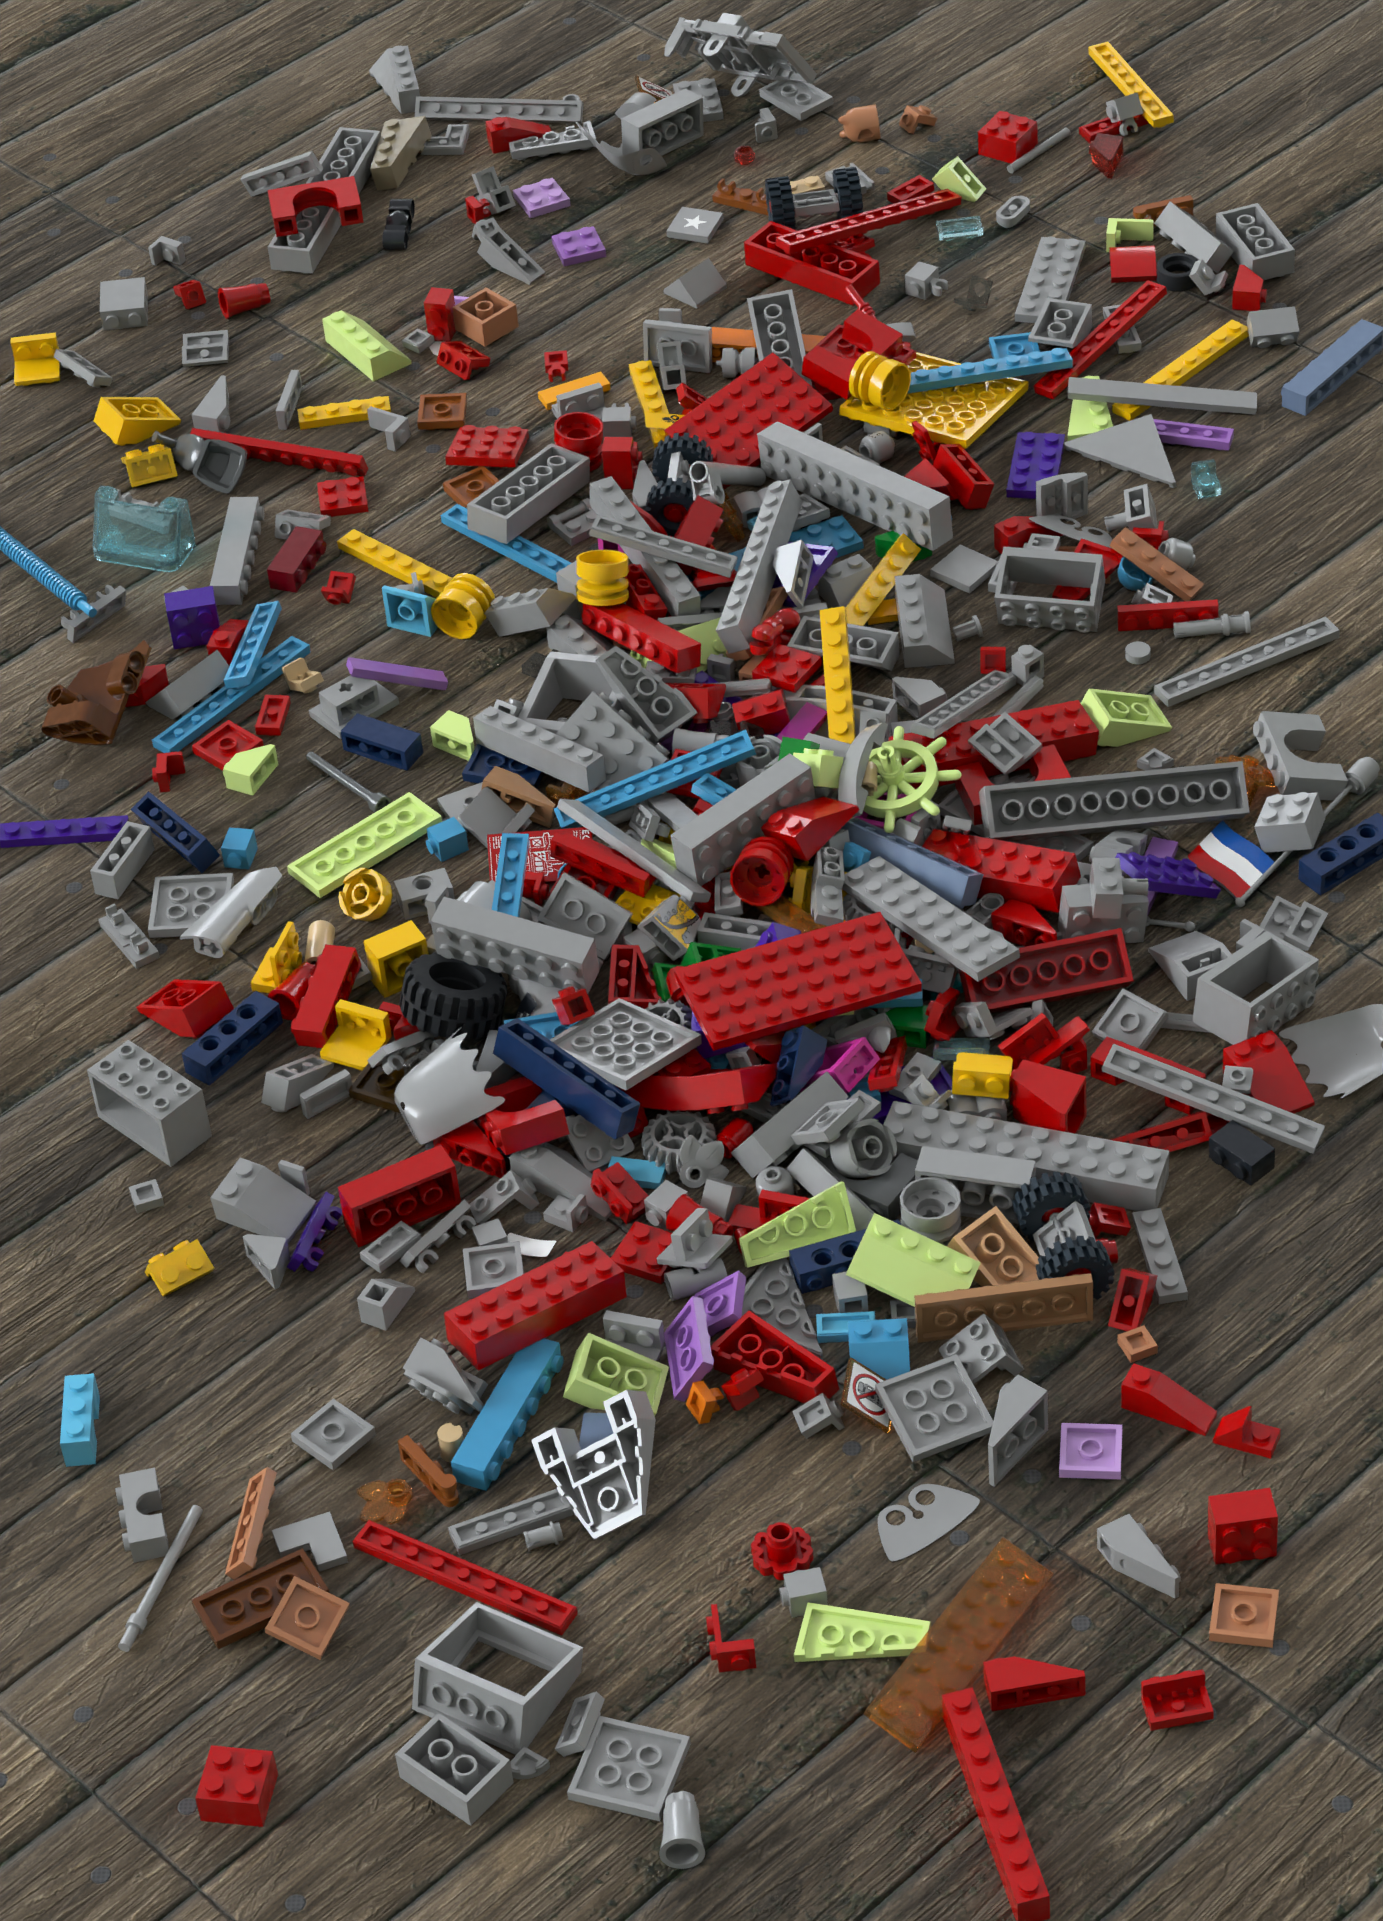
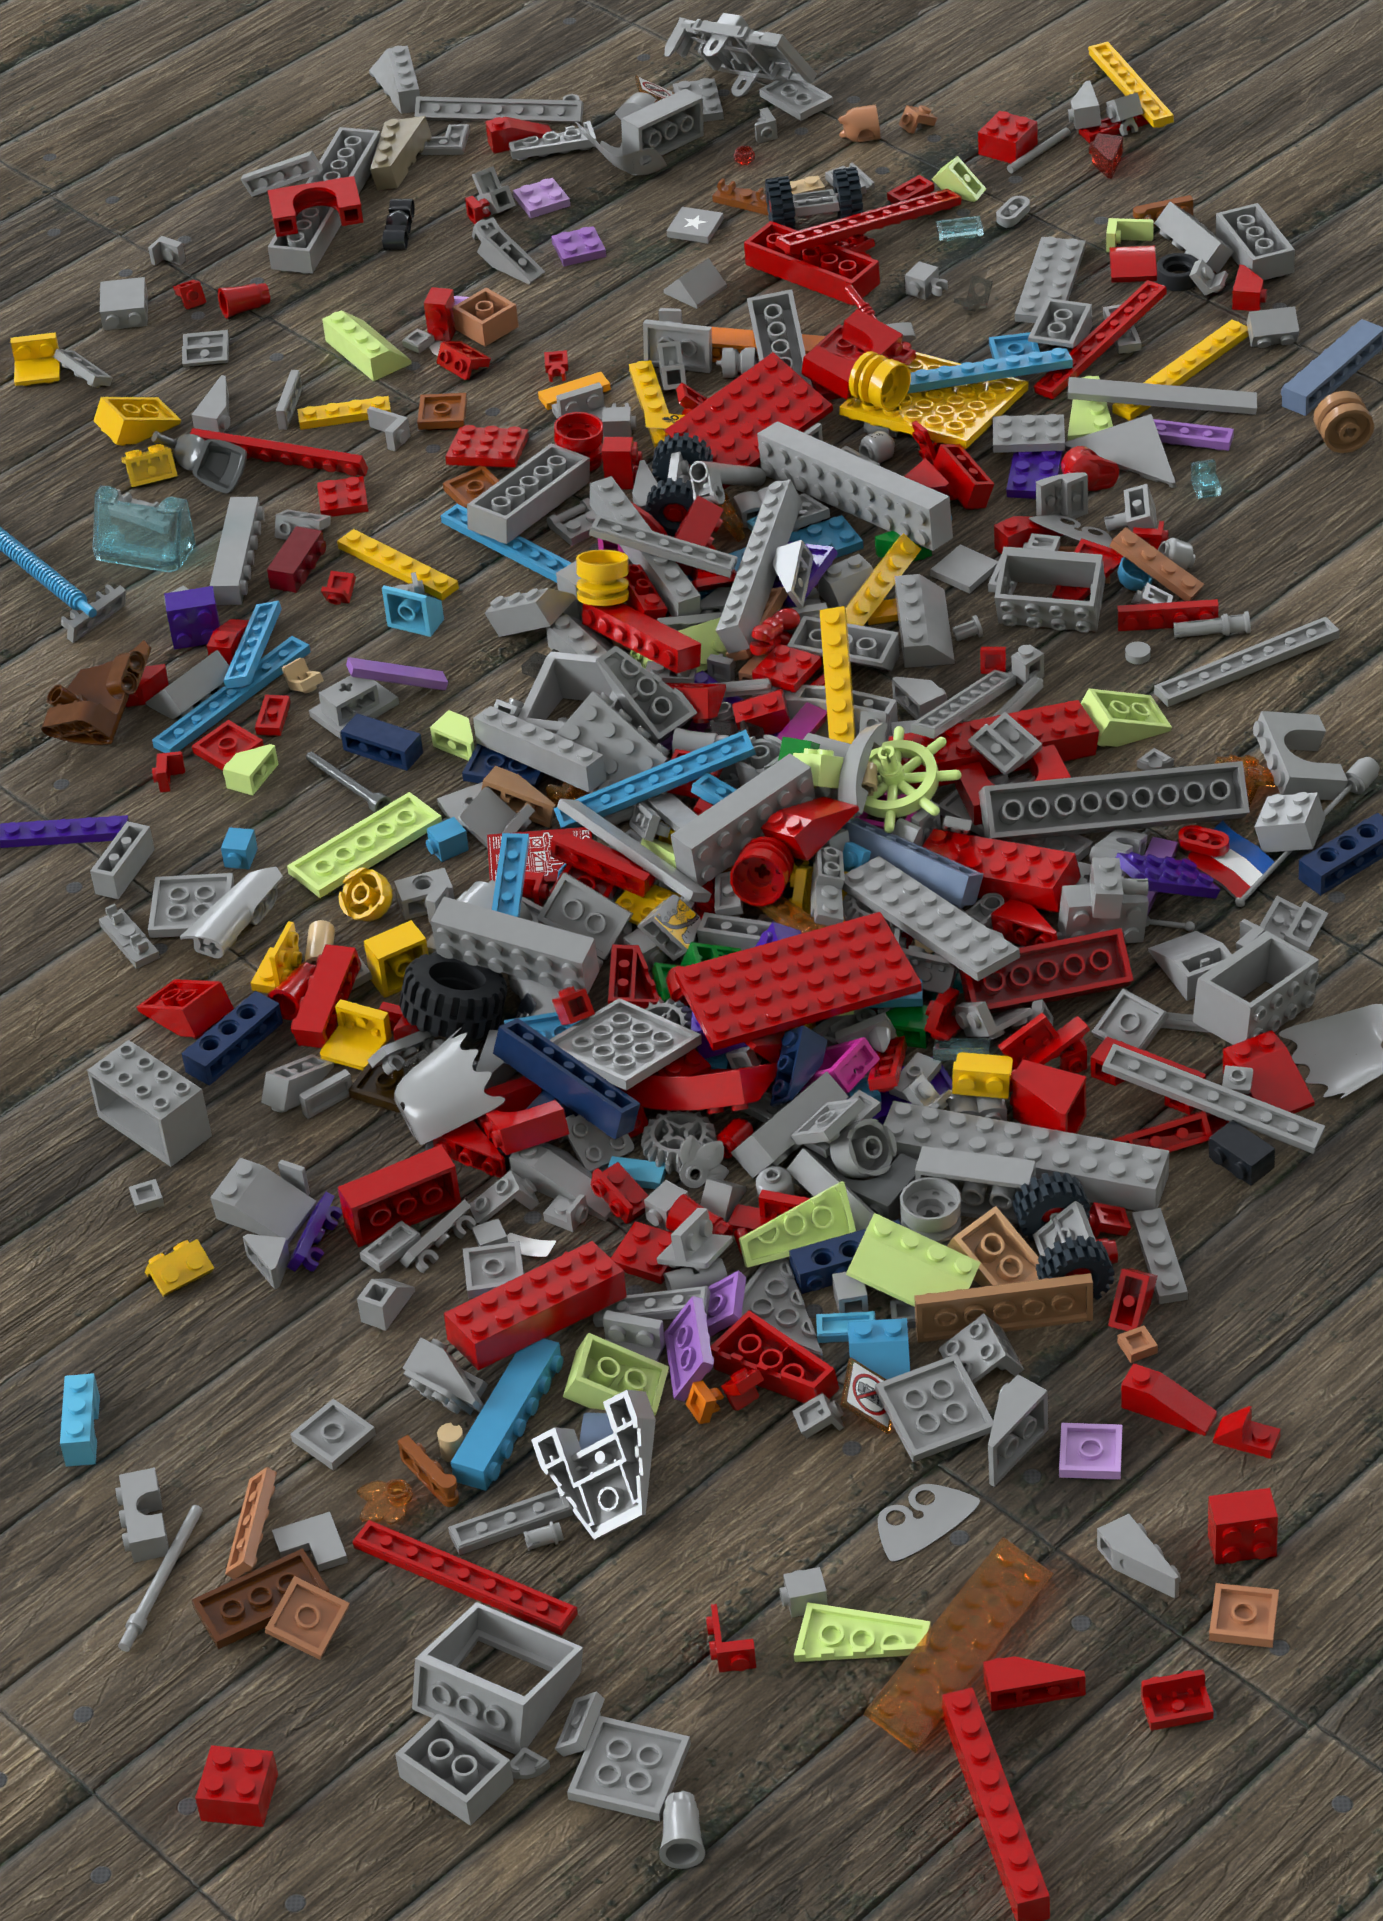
dark blue brick [131,791,220,873] -> none
yellow wheel [431,573,495,639] -> none
red plant [751,1522,814,1580] -> none
none -> light grey tile [593,1286,710,1327]
none -> light grey plate [993,414,1065,453]
none -> red helmet [1061,446,1119,491]
none -> light grey slope [1068,80,1101,129]
none -> red plate [1178,825,1230,857]
none -> medium nougat wheel [1313,391,1374,453]

